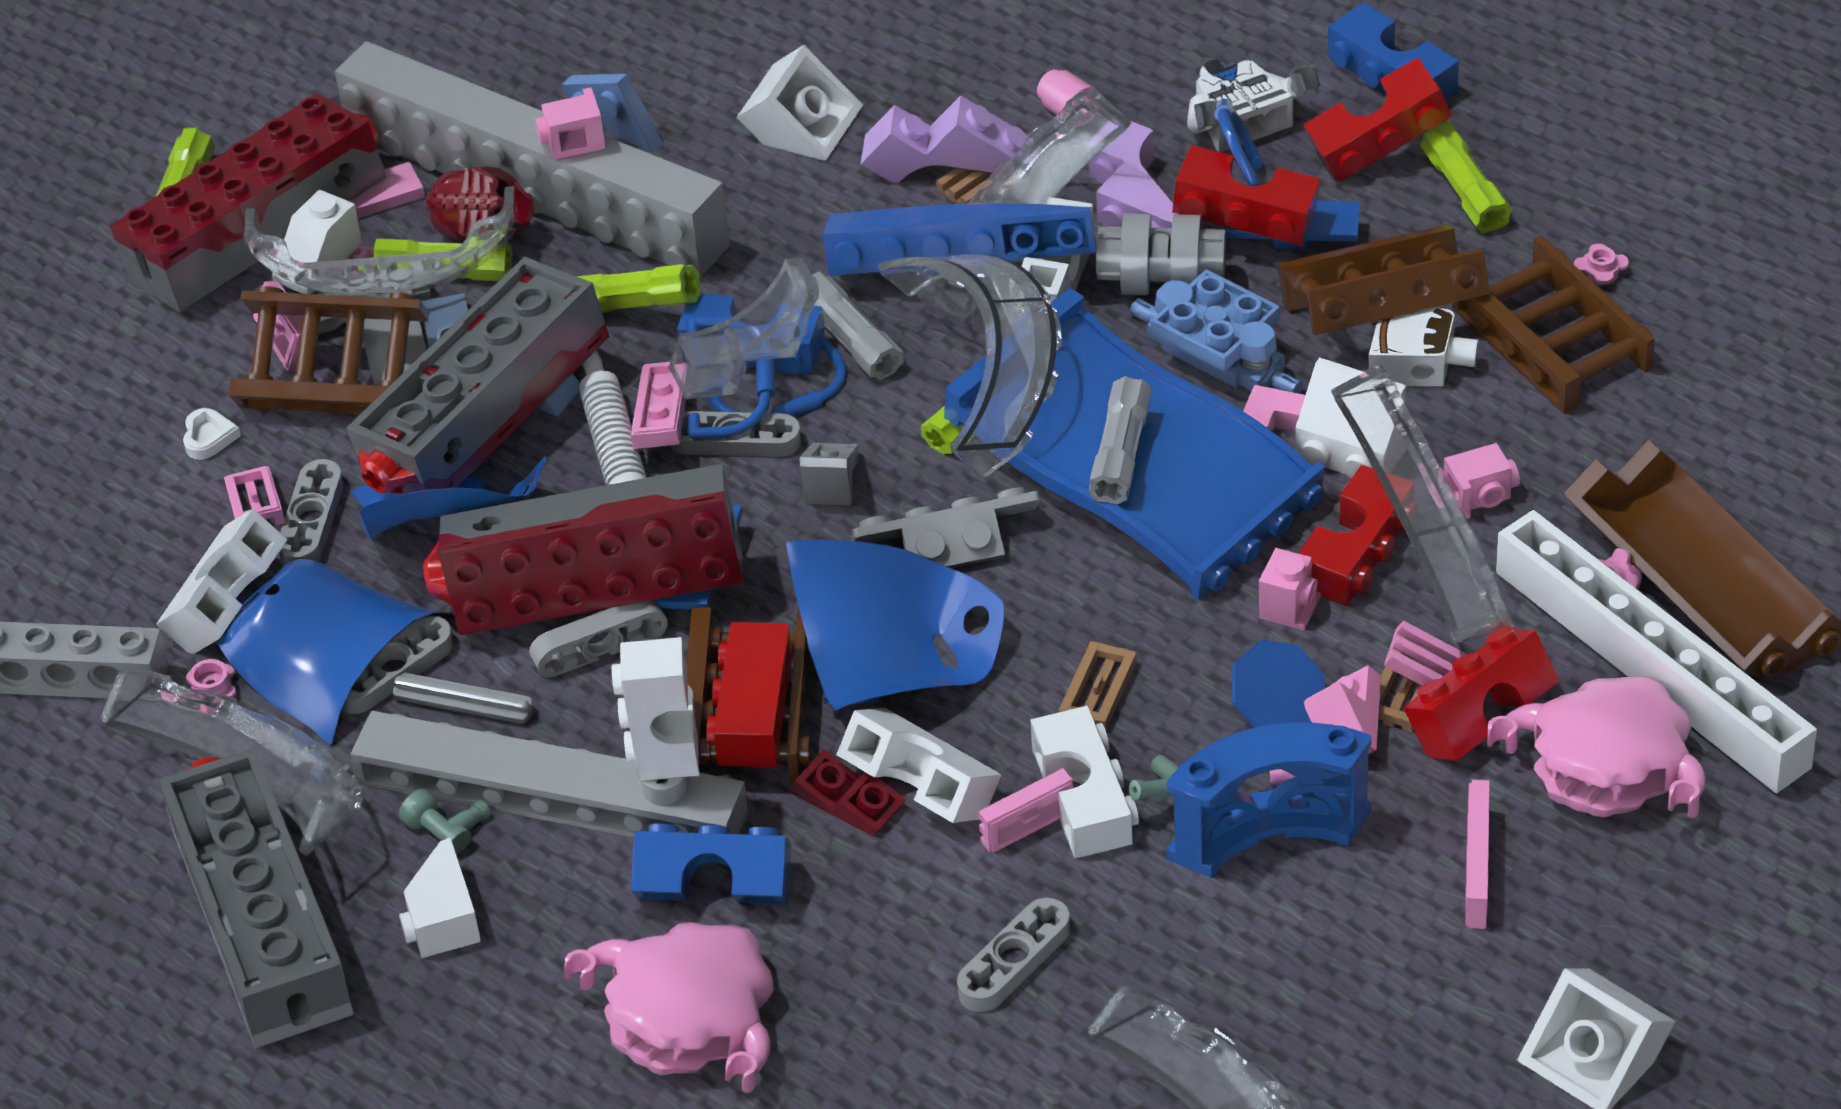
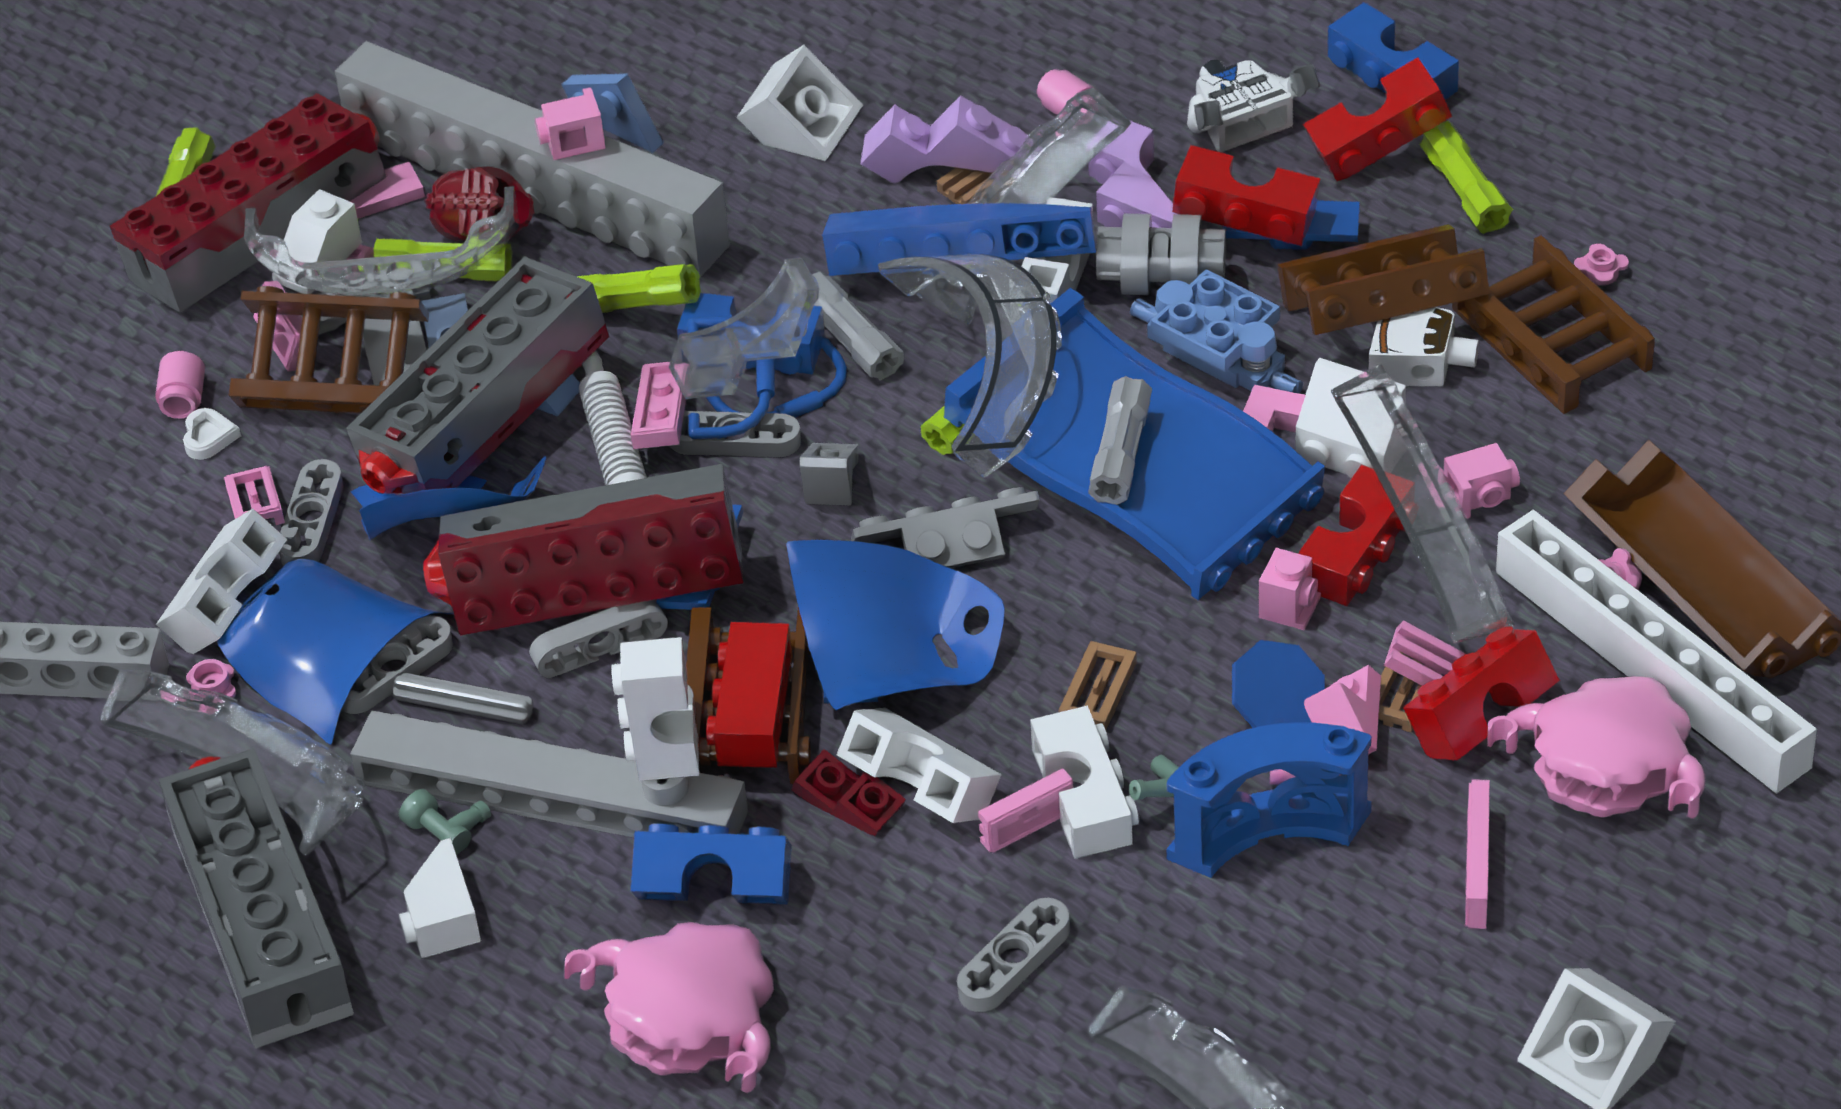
blue piece [1214,98,1263,186] -> none
none -> bright pink brick [155,351,205,419]

